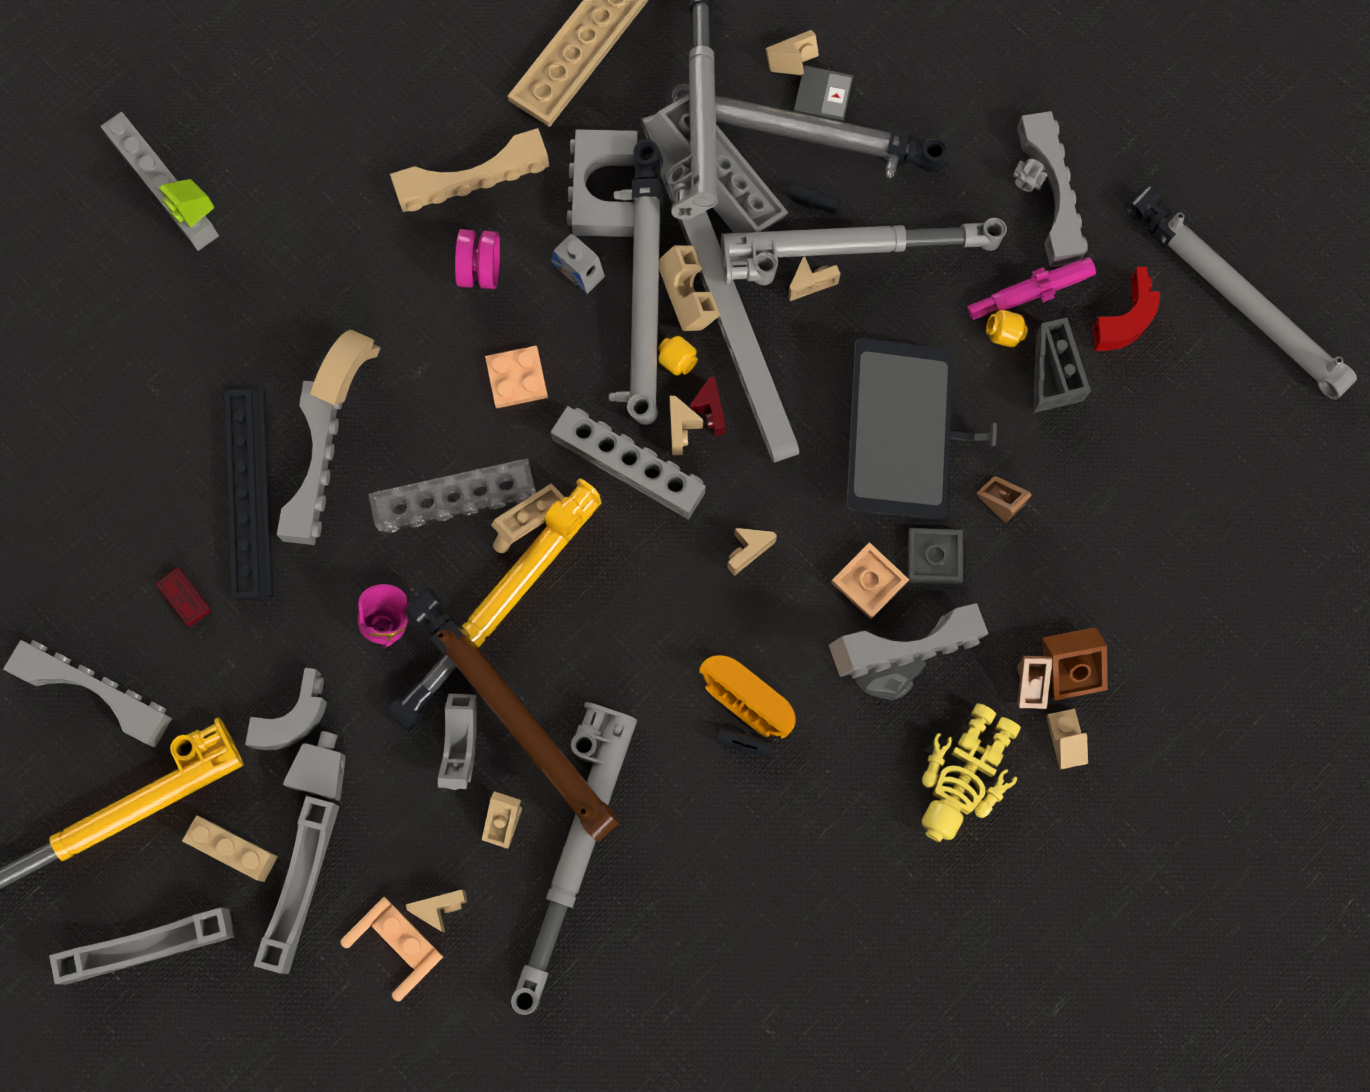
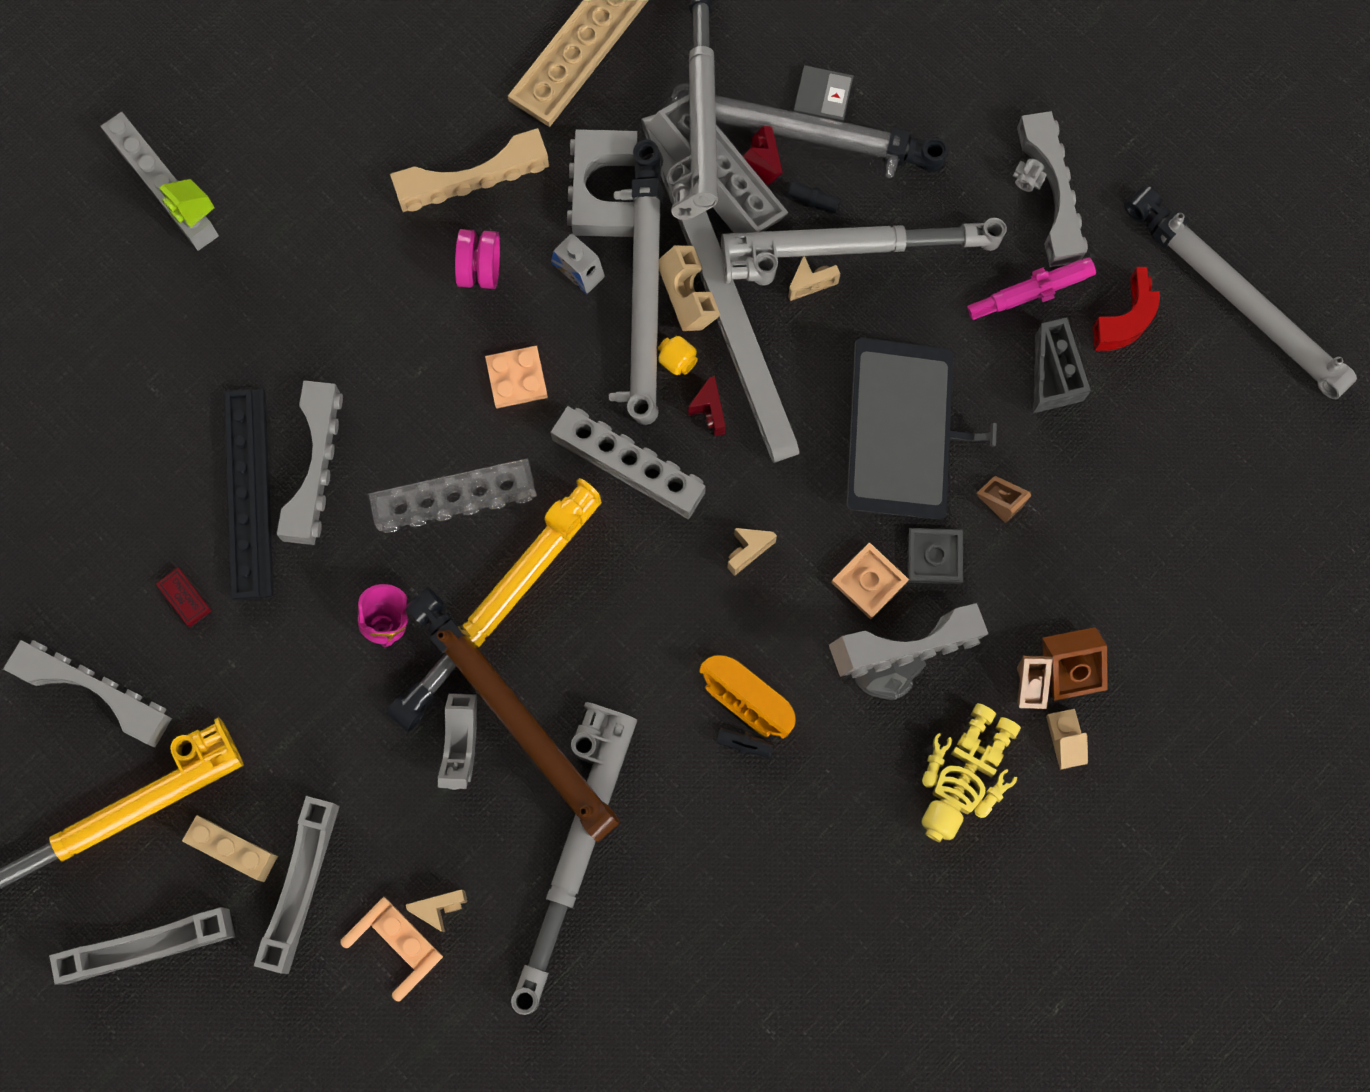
light grey arch [245,668,327,750] -> none
light grey torso [283,731,346,801] -> none
tan arch [310,329,380,405] -> none
tan slope [482,791,522,849] -> none
tan piece [491,483,564,553] -> none
tan slope [670,396,703,455] -> none
tan slope [766,30,819,75] -> none
yellow head [986,310,1028,347] -> none
none -> dark red slope [742,126,783,185]

